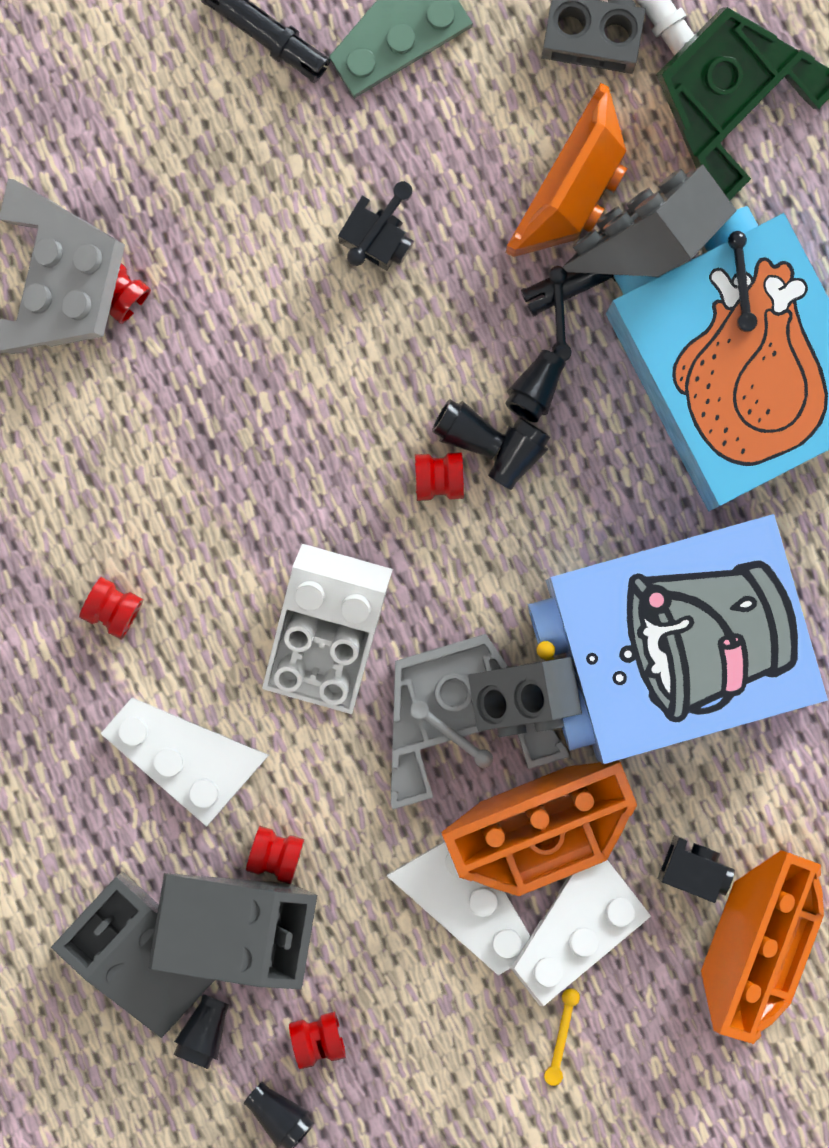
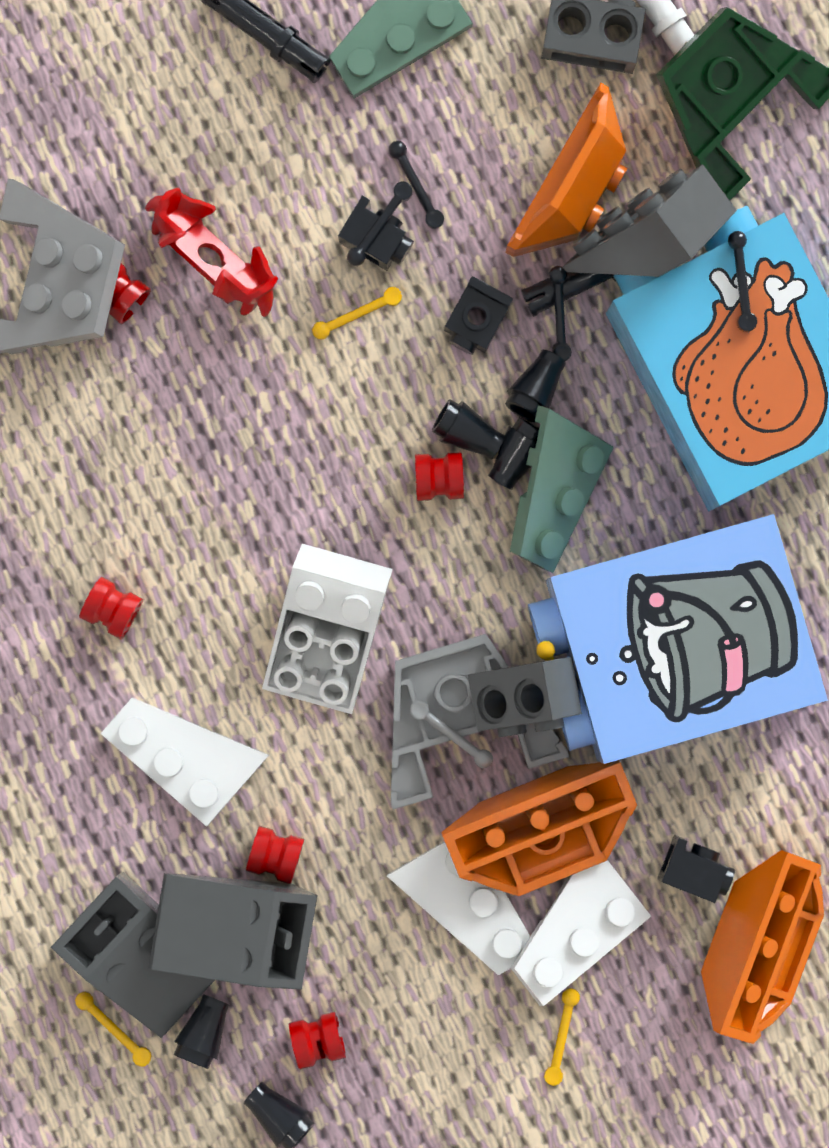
none -> yellow hinge [75,992,152,1067]
none -> red piece [145,187,278,317]
none -> yellow hinge [312,287,402,340]
none -> black hinge [388,141,444,229]
none -> black brick [444,276,513,355]
none -> sand green wing [510,405,614,573]

